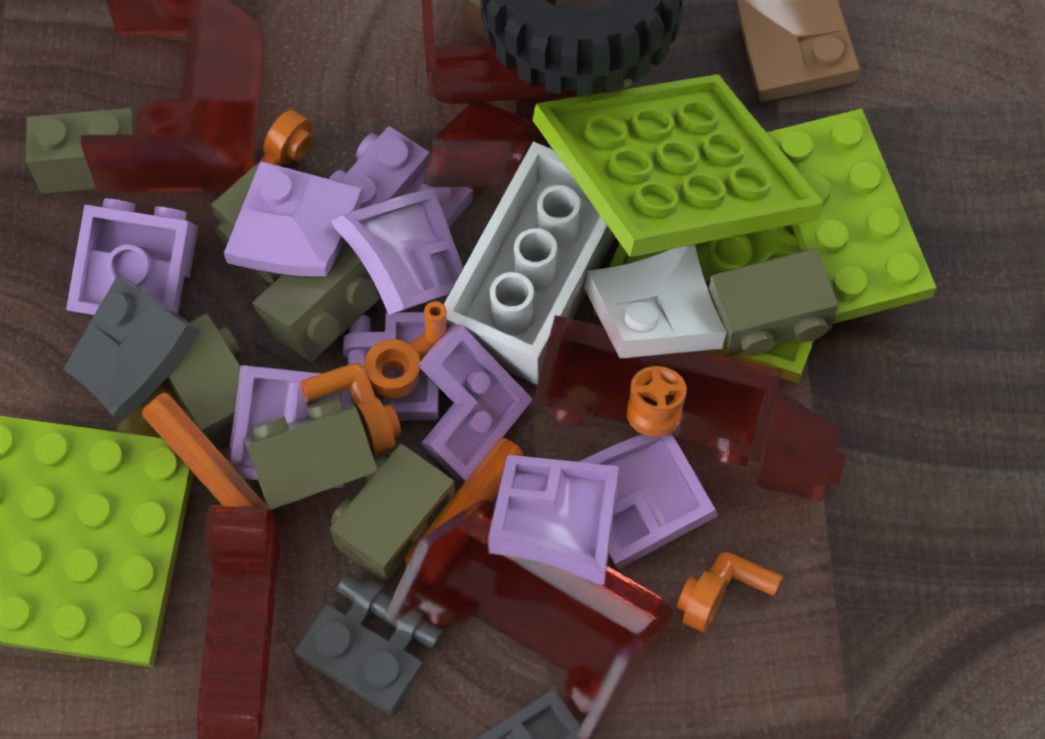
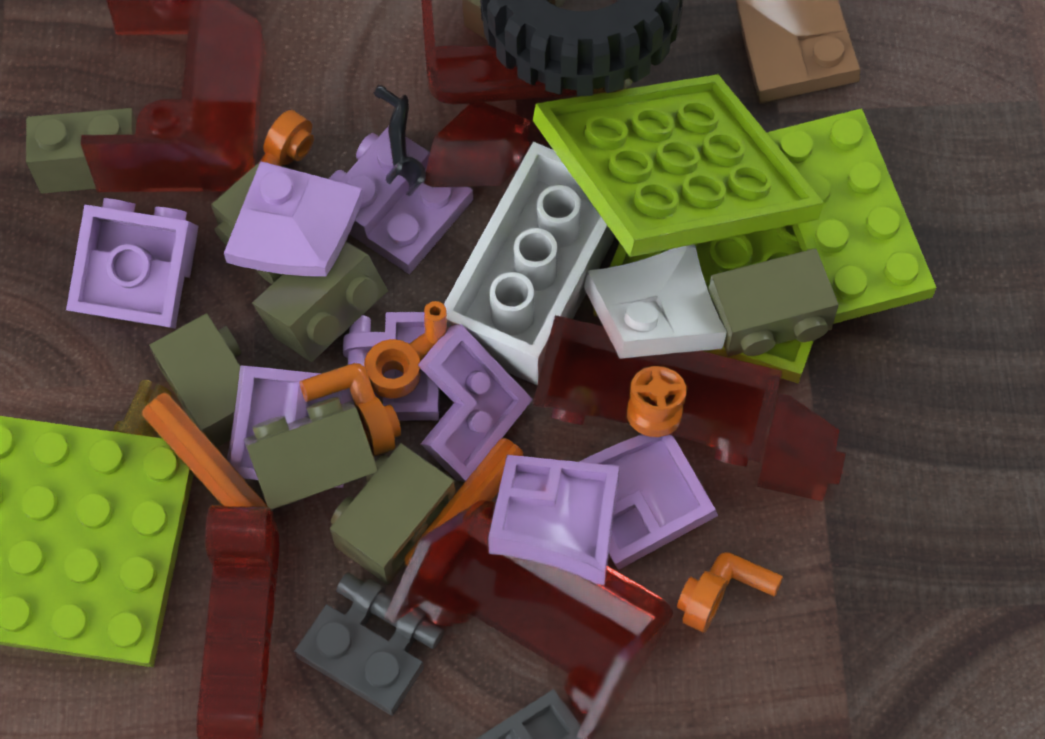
dark grey plate [63,276,200,419] -> none
lavender plate [331,187,463,315] -> none
none -> black piece [373,85,426,196]

